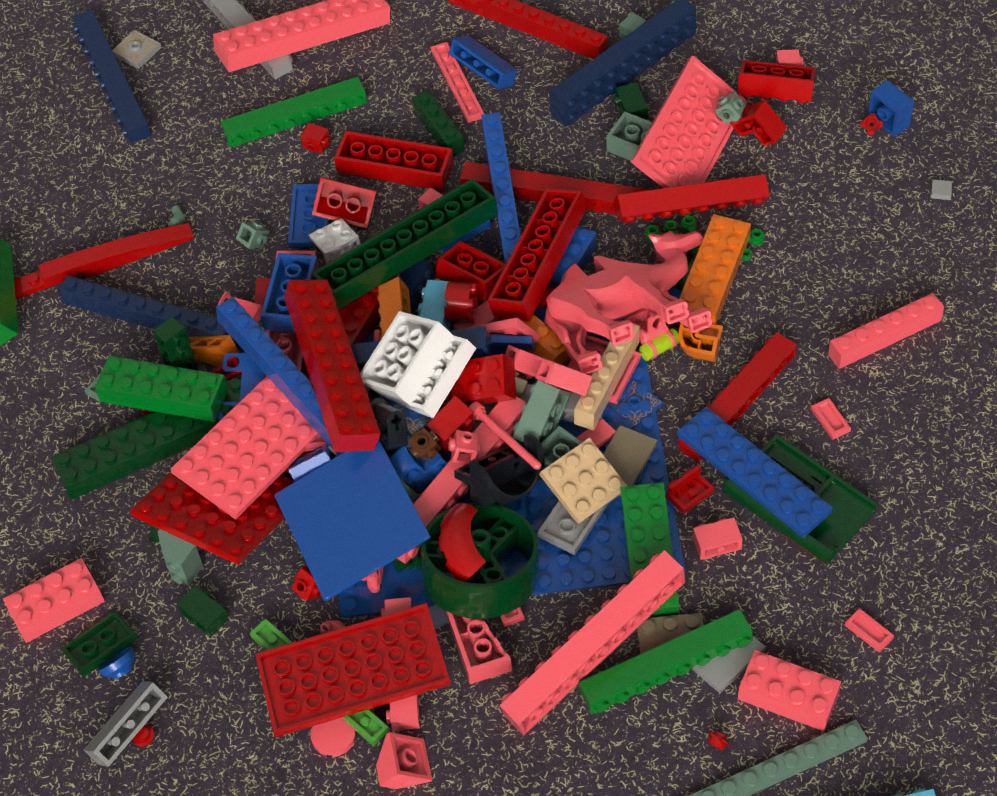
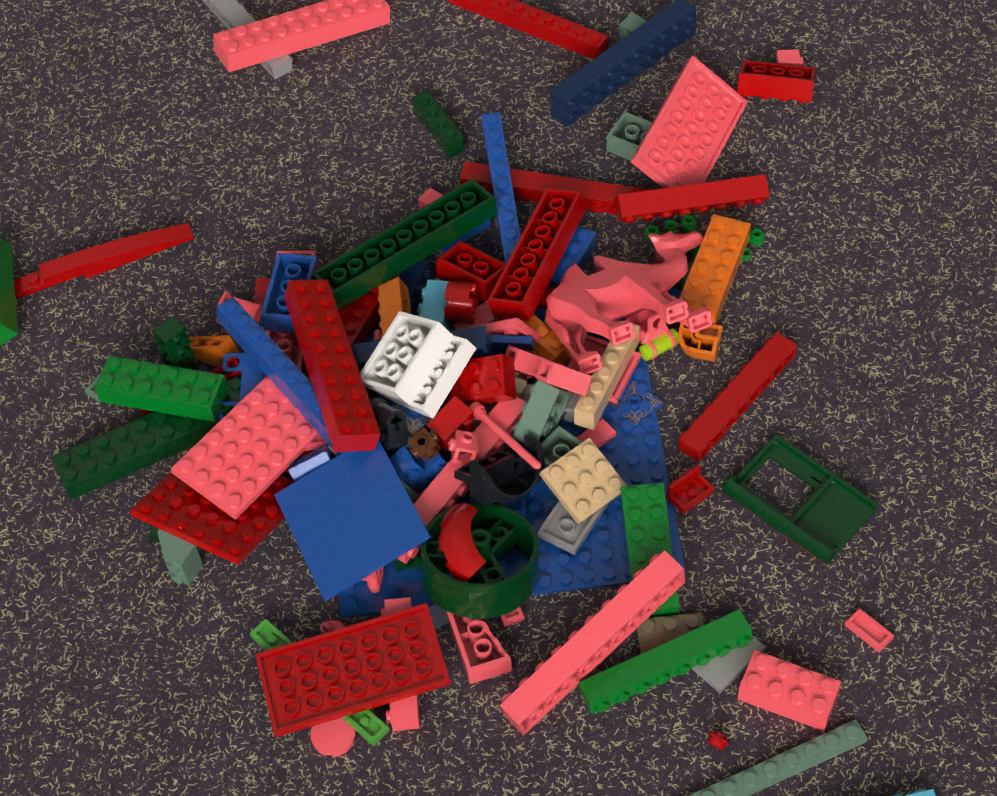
coral brick [3,558,105,643] -> none
dark blue brick [58,276,240,350] -> none
dark green tile [60,611,138,678] -> none
dark blue brick [72,10,151,143] -> none
light grey brick [83,681,168,767] -> none
blue piece [97,646,135,679] -> none
light grey plate [112,30,162,69] -> none
red plate [132,725,155,747] -> none
sand green arm [168,205,185,227] -> none
dark green brick [176,586,229,638] -> none
green brick [220,77,367,148] -> none
sand green brick [236,220,270,249] -> none
blue plate [288,184,329,248] -> none
red brick [291,566,321,601] -> none
red brick [301,123,331,154] -> none
white bracket [309,219,361,264] -> none
red slope [312,176,376,228] -> none
red brick [334,131,454,191] -> none
coral slope [376,732,432,789] -> none
coral tile [431,42,484,123] -> none
blue brick [449,35,518,89] -> none
dark tan tile [603,425,658,486] -> none
dark green brick [613,82,648,120] -> none
blue plate [677,407,833,538] -> none
coral brick [692,518,743,560] -> none
sand green brick [715,91,746,124] -> none
red brick [730,100,787,146] -> none
coral tile [811,398,851,440] -> none
coral brick [828,293,944,369] -> none
red plate [860,113,883,136] -> none
blue brick [867,80,914,137] -> none
light grey tile [931,180,952,200] -> none

